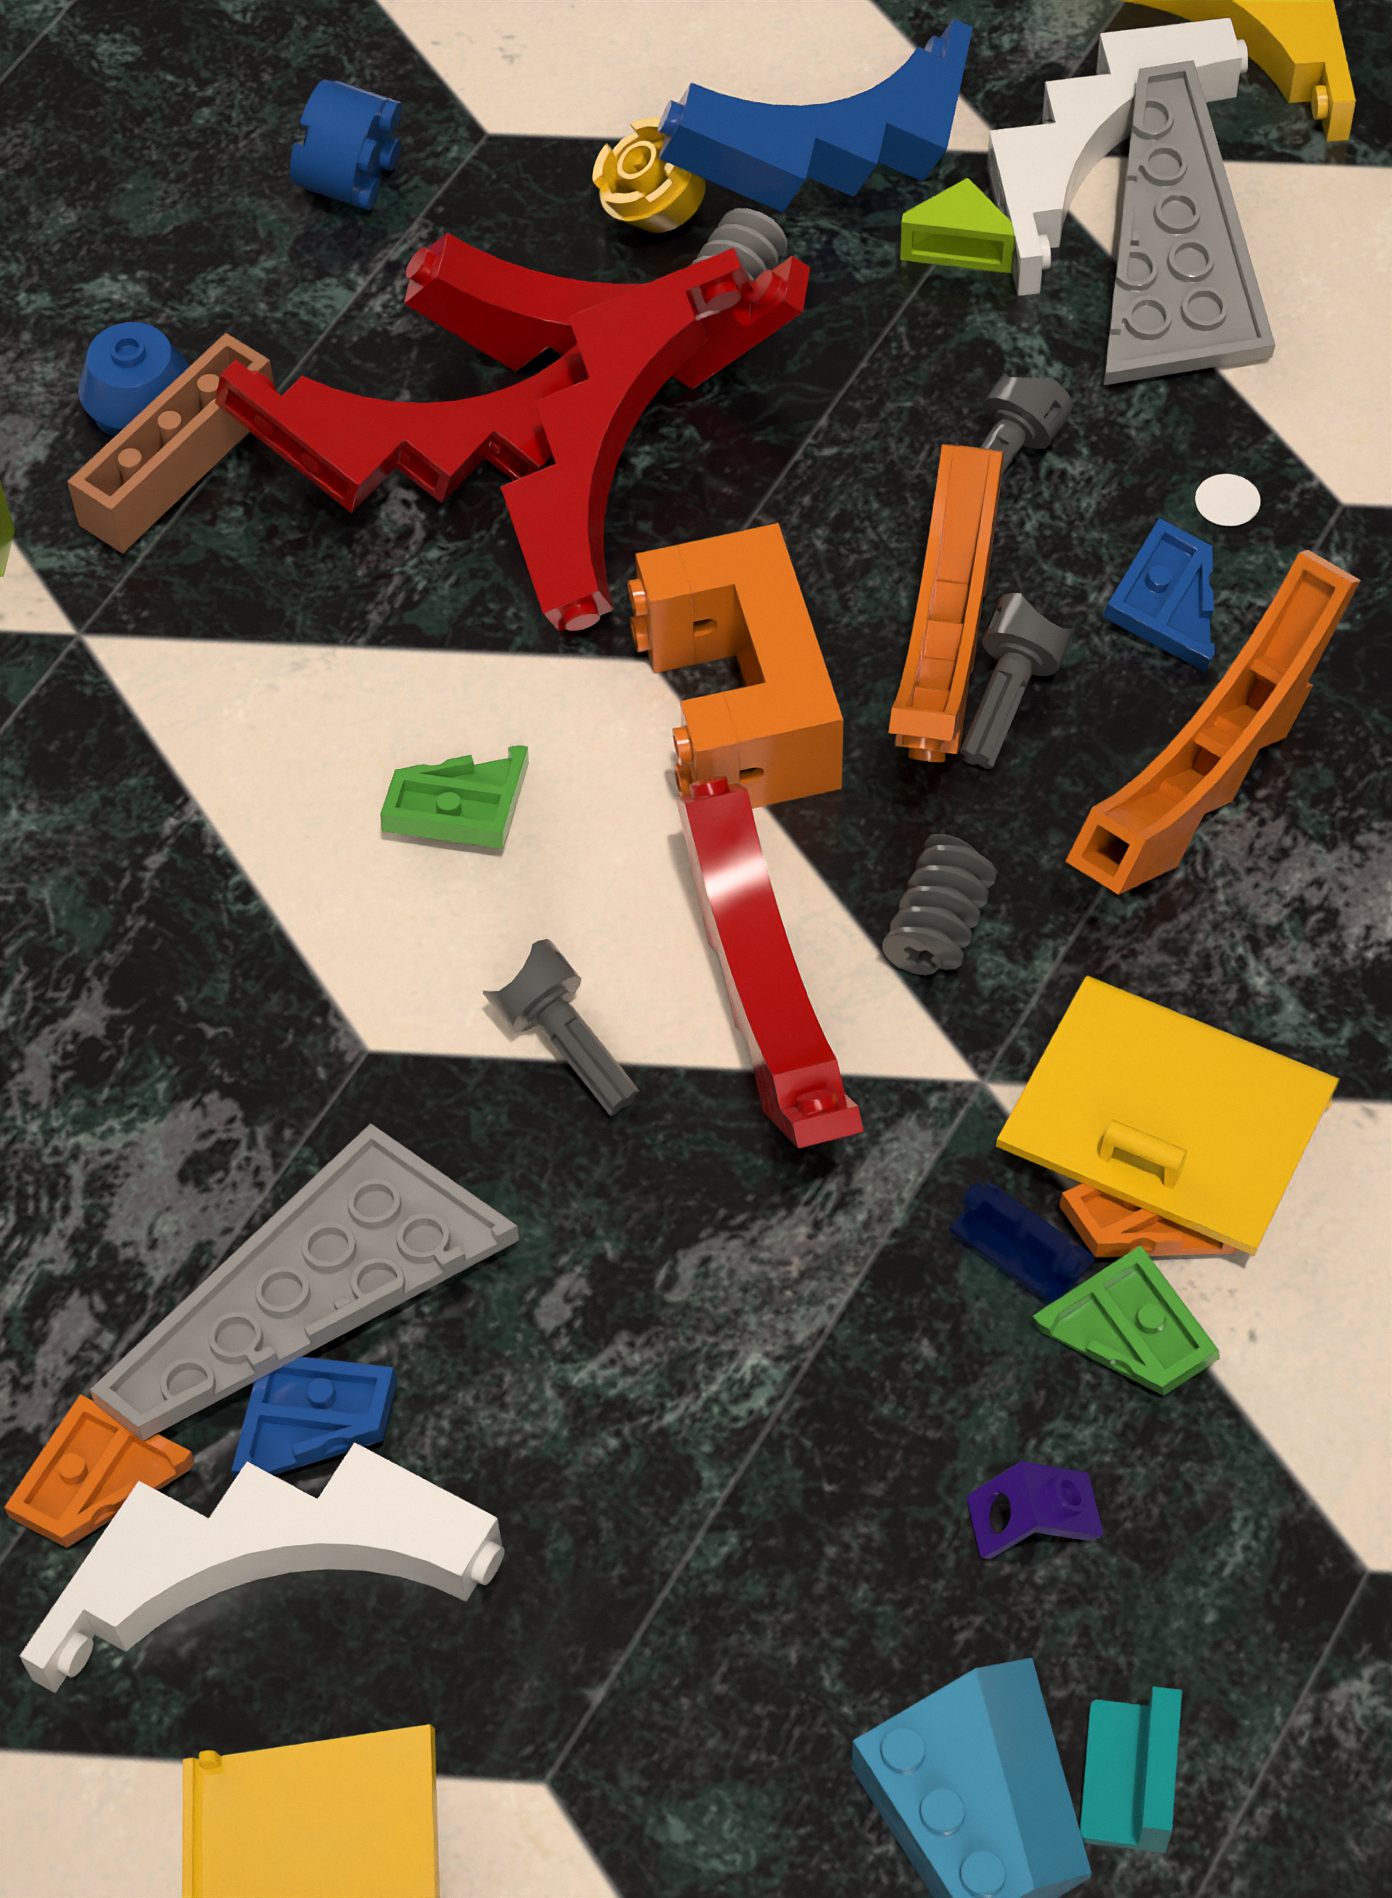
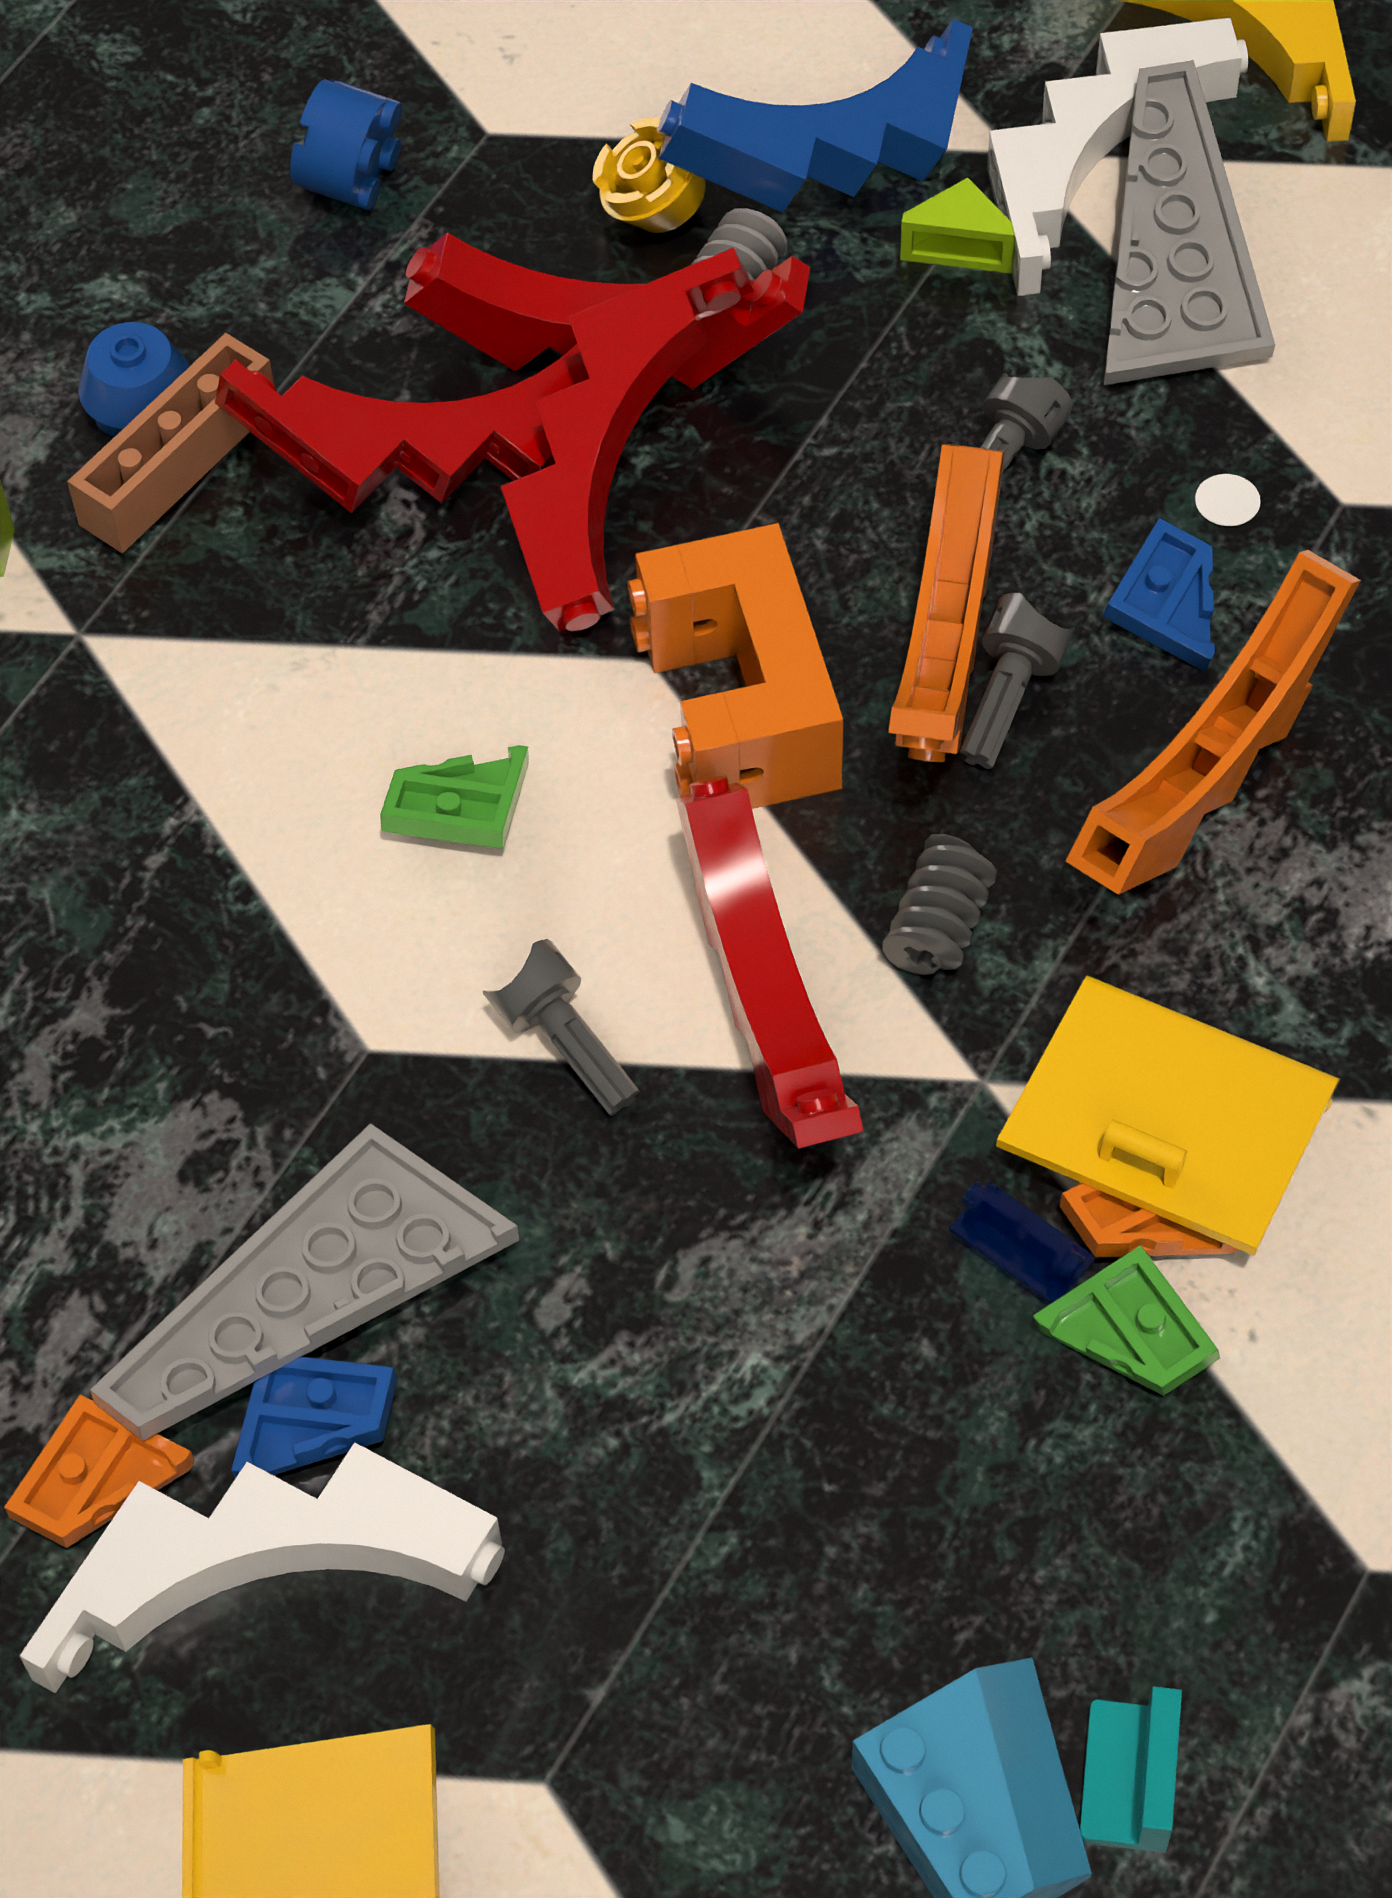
dark purple bracket [967,1461,1103,1559] -> none

